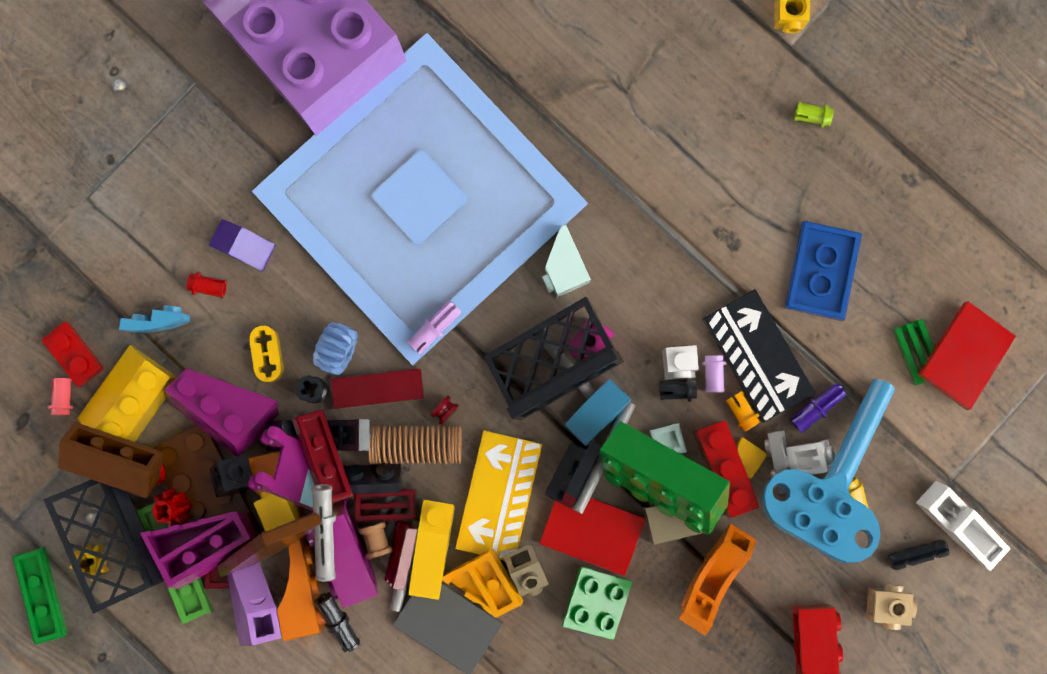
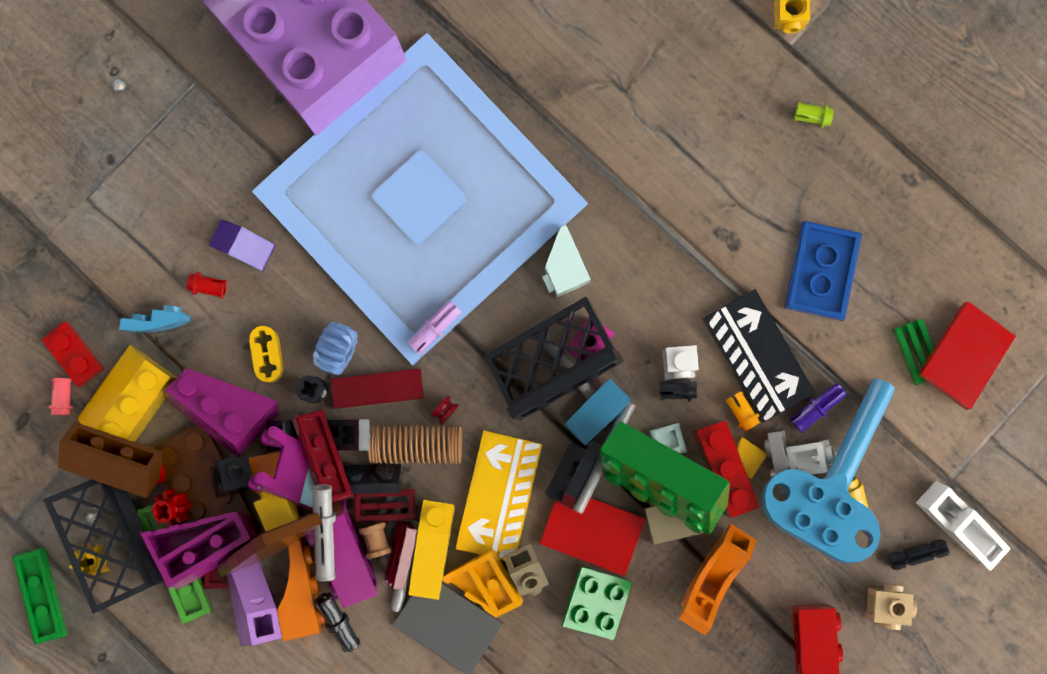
lavender pin [702,355,726,392] -> none

